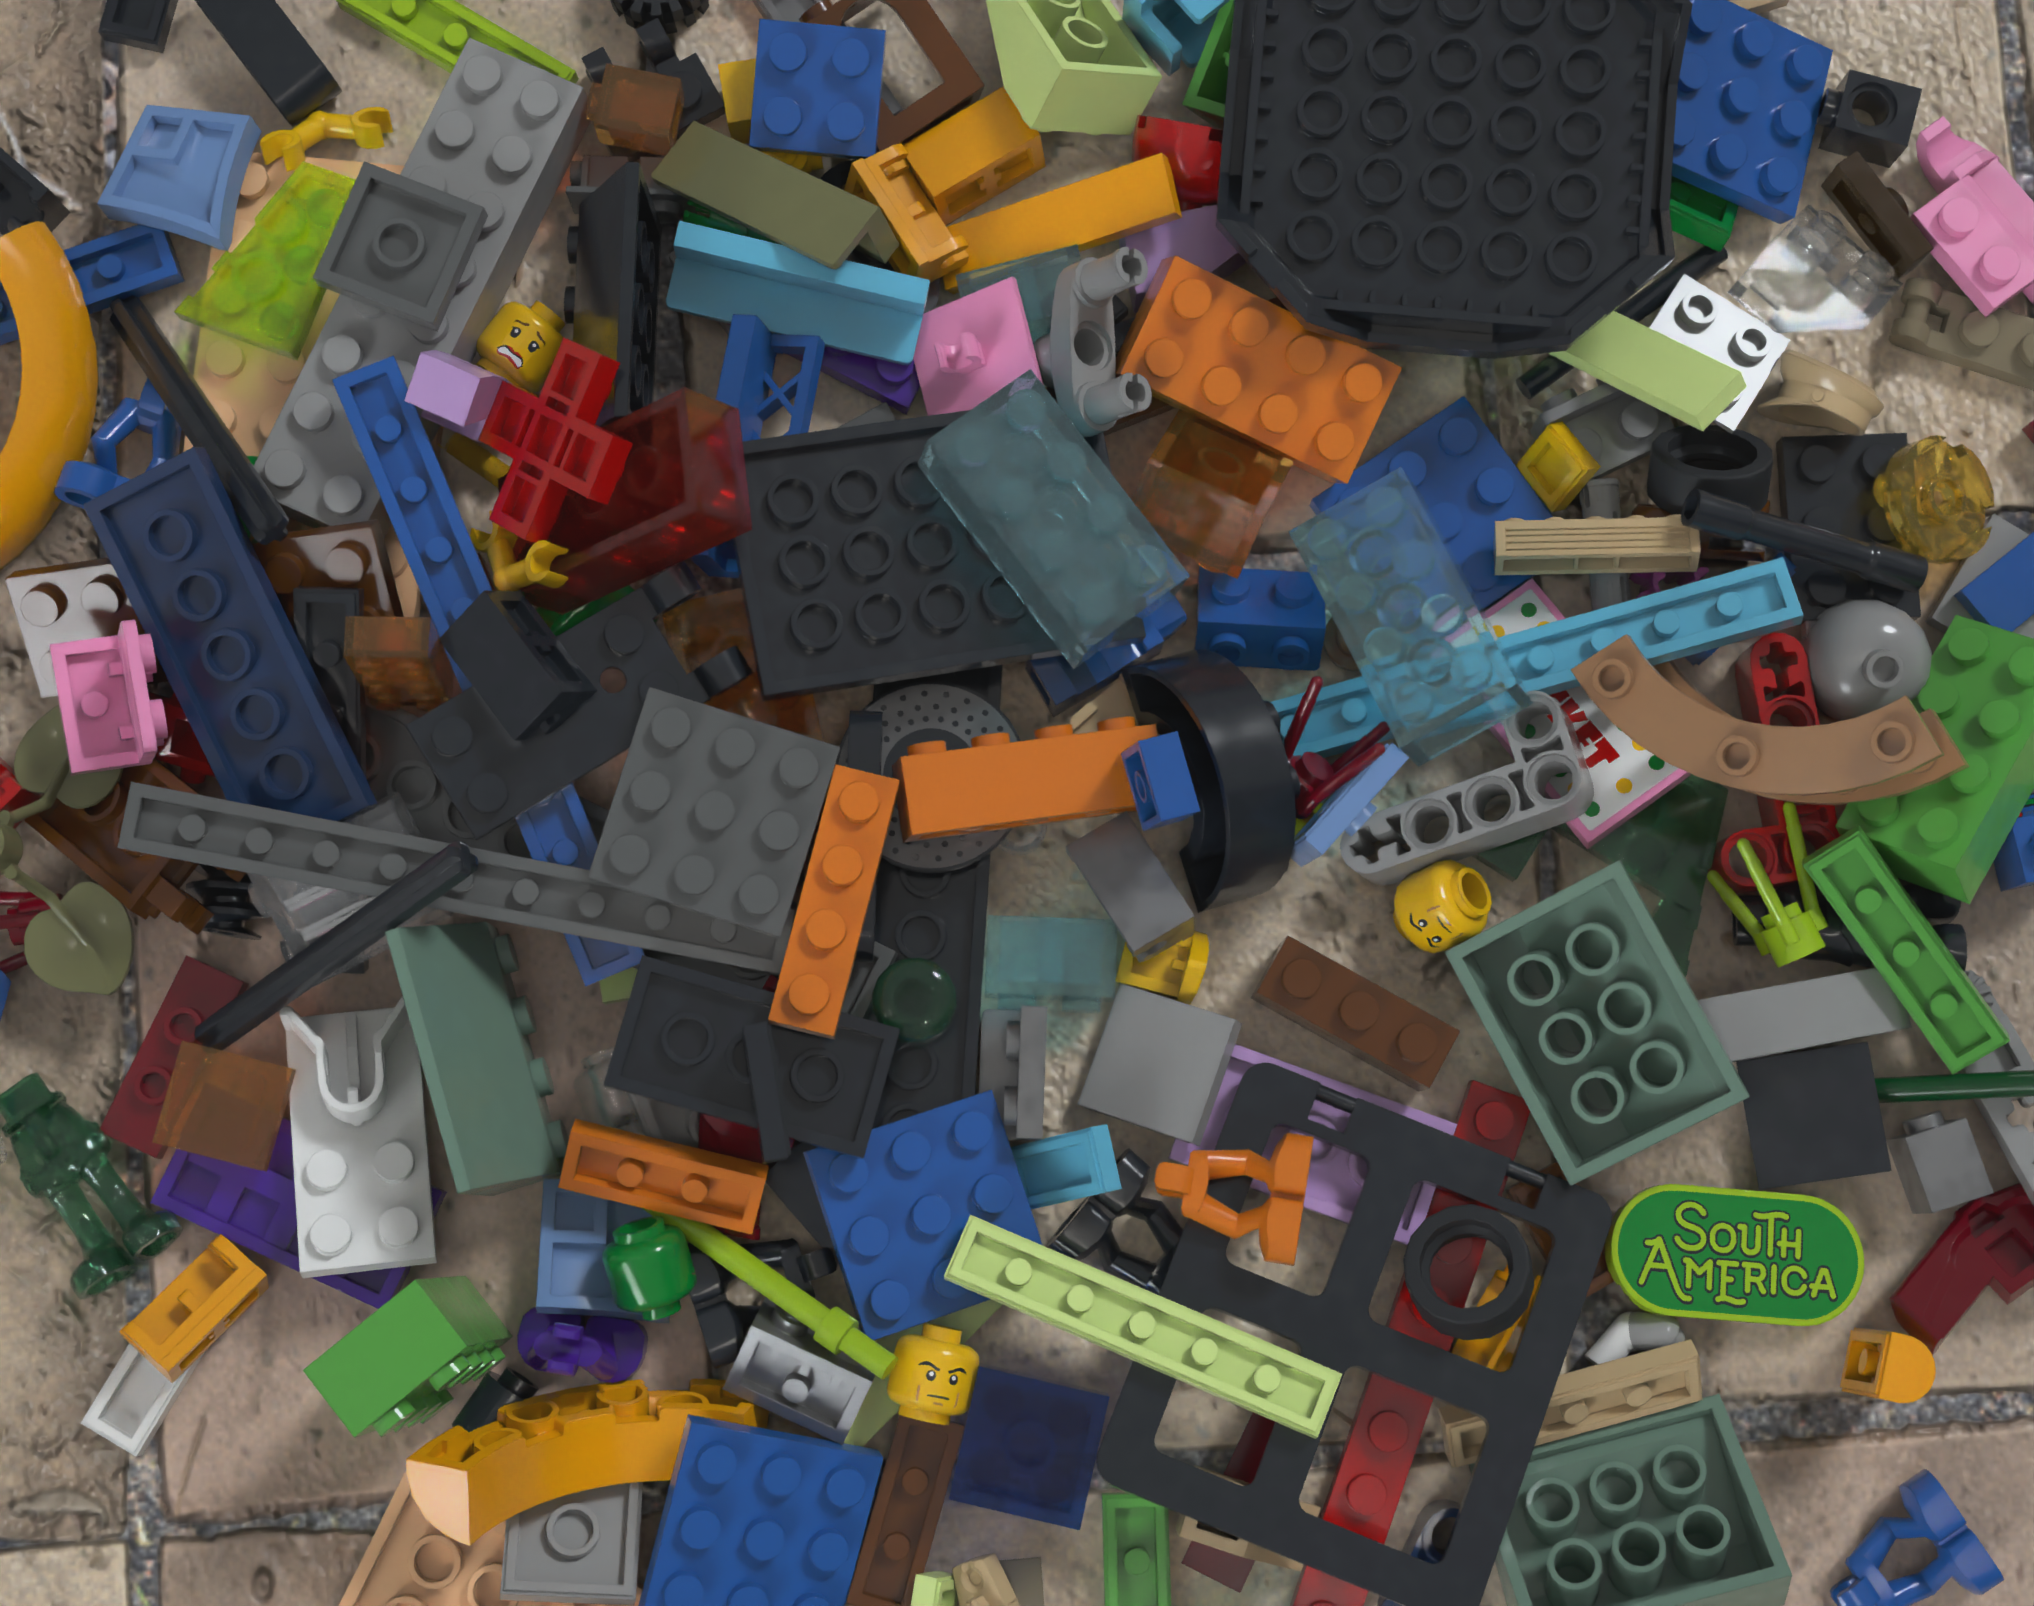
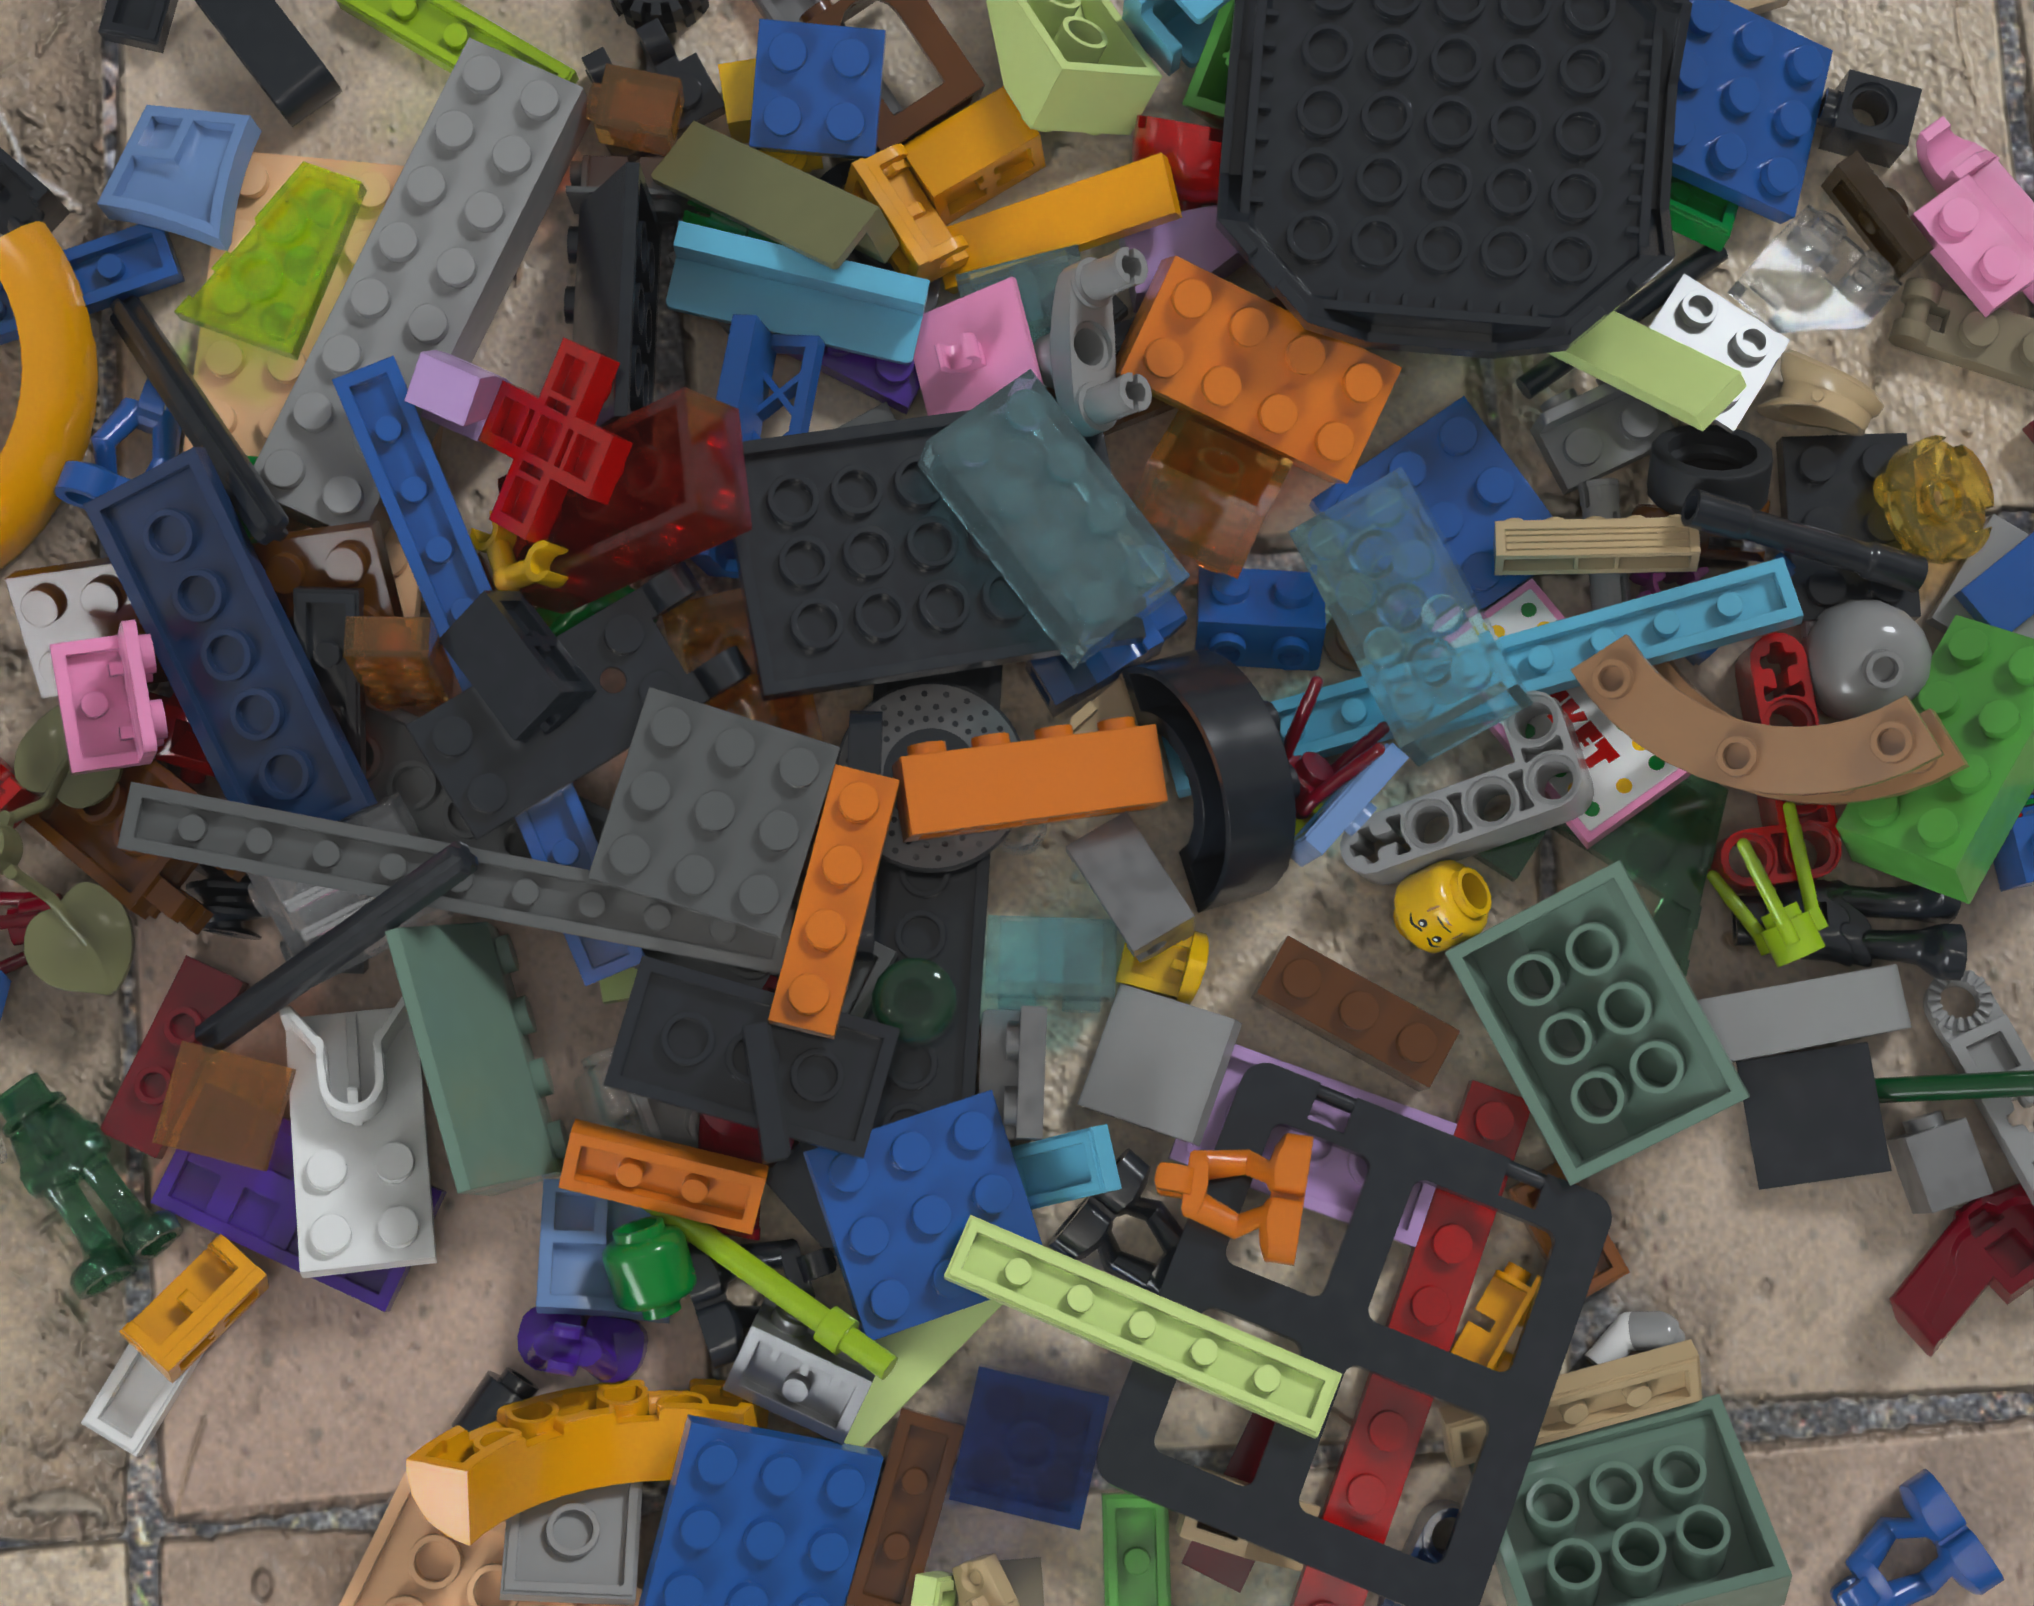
yellow arm [260,107,393,172] -> none
bright green brick [303,1276,513,1438] -> none
dark grey plate [313,161,488,332] -> none
yellow piece [438,427,510,489] -> none
yellow head [476,300,565,393] -> none
yellow head [887,1323,979,1425] -> none
blue piece [1121,731,1200,831] -> none
black tyre [1403,1204,1534,1340] -> none
yellow tile [1515,421,1601,512] -> none
tile [1605,1184,1864,1326] -> none
bright green tile [1802,824,2010,1074] -> none
light orange brick [1840,1327,1936,1403] -> none

